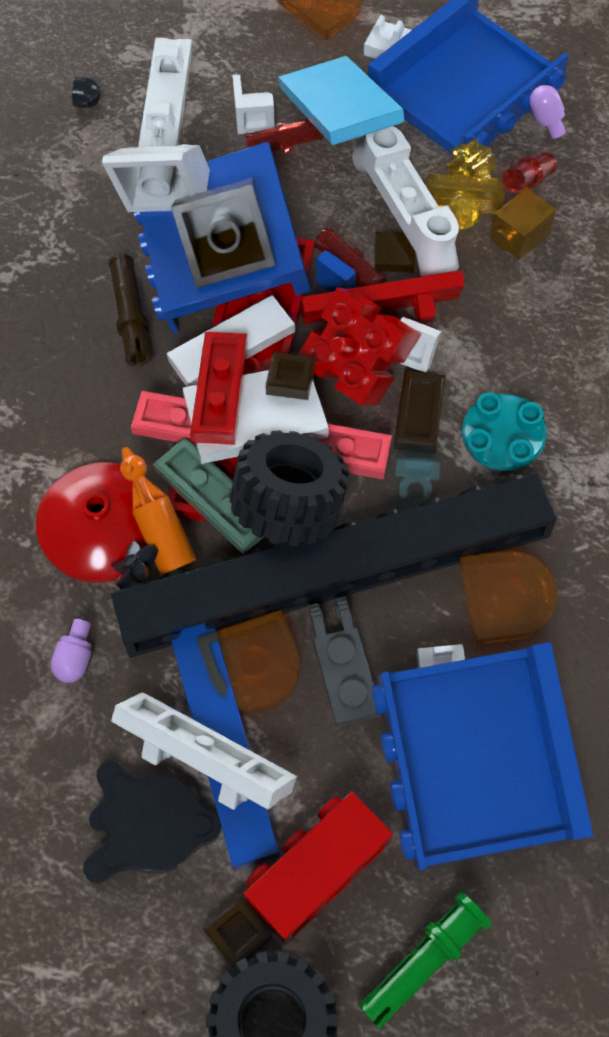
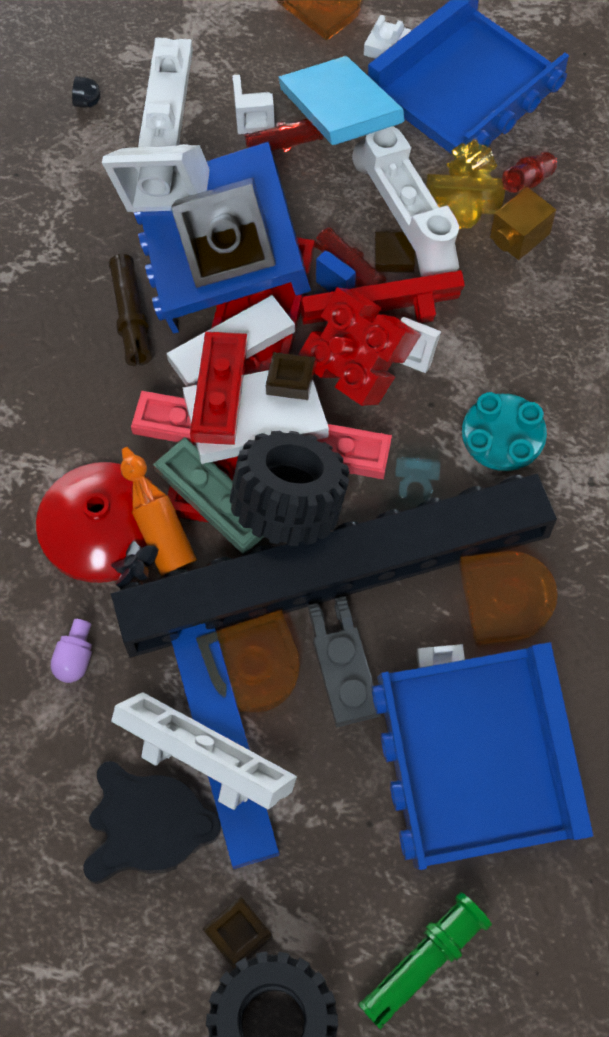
red brick [243,791,393,946] -> none
dark brown tile [394,370,446,454] -> none
lavender cylinder [529,85,566,139] -> none

